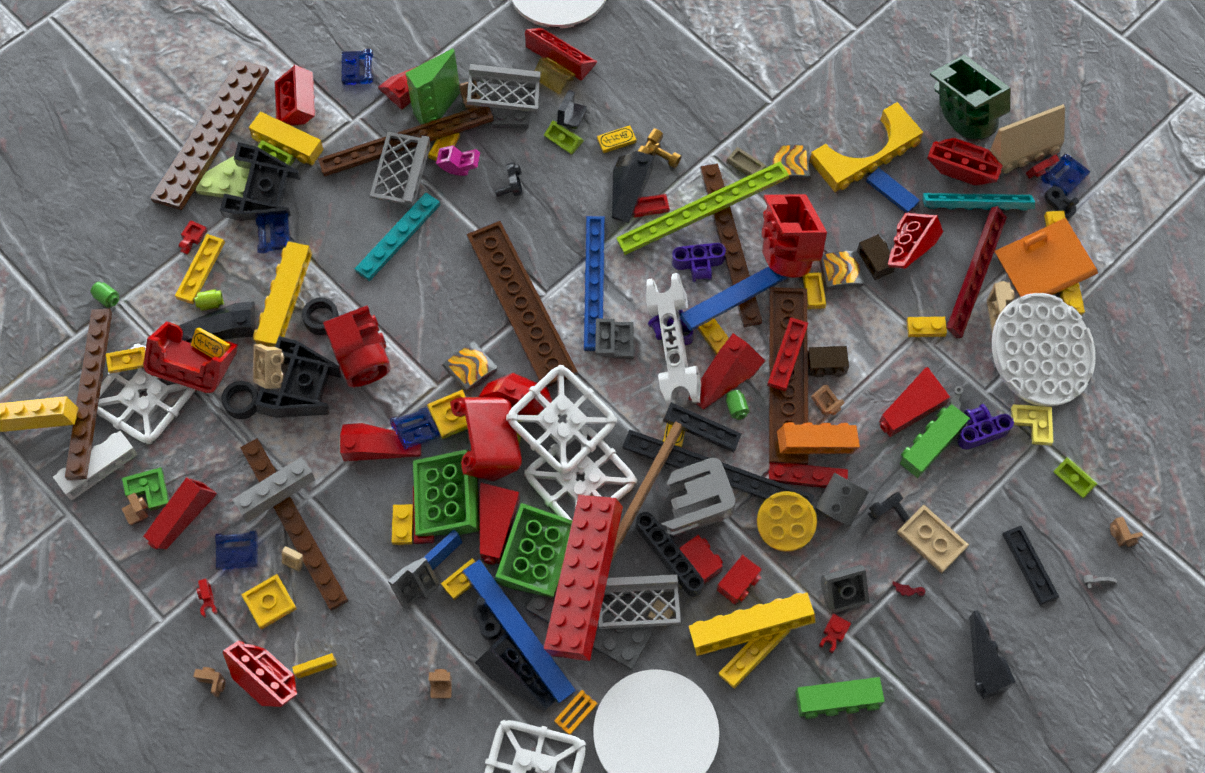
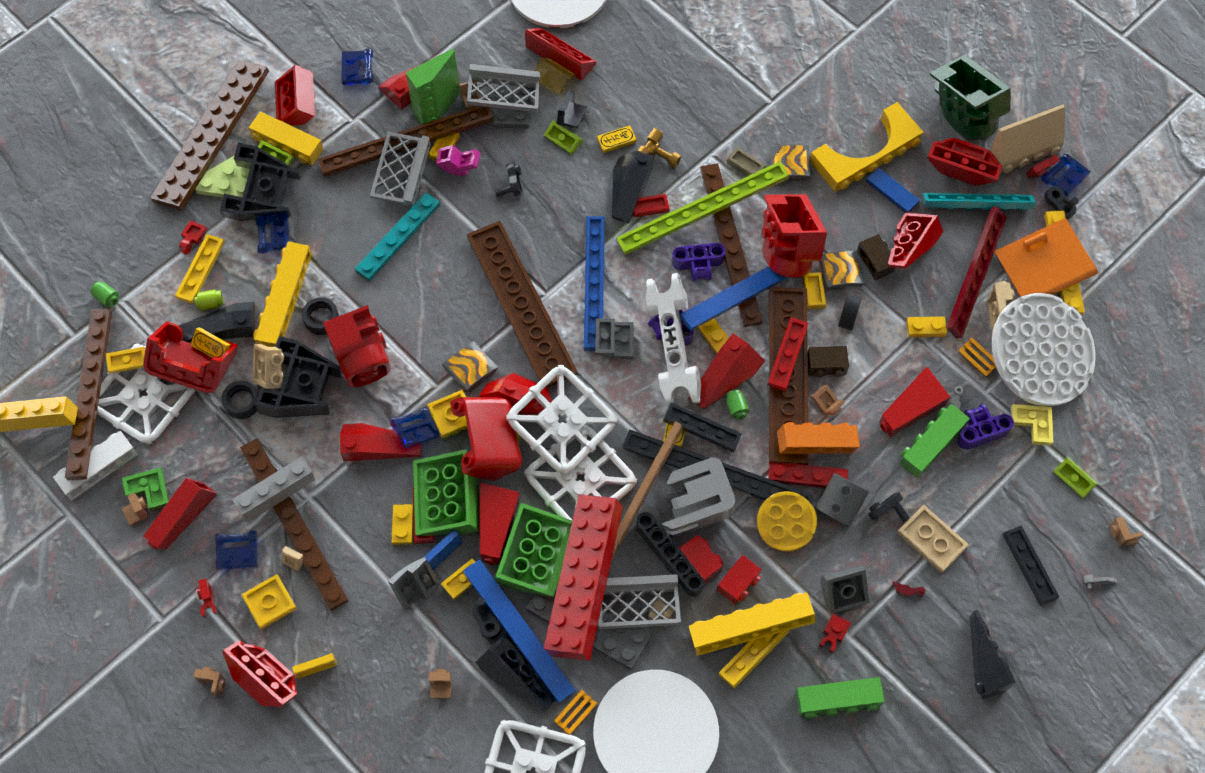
none -> black tyre [838,292,862,331]
none -> light orange tile [958,337,996,377]

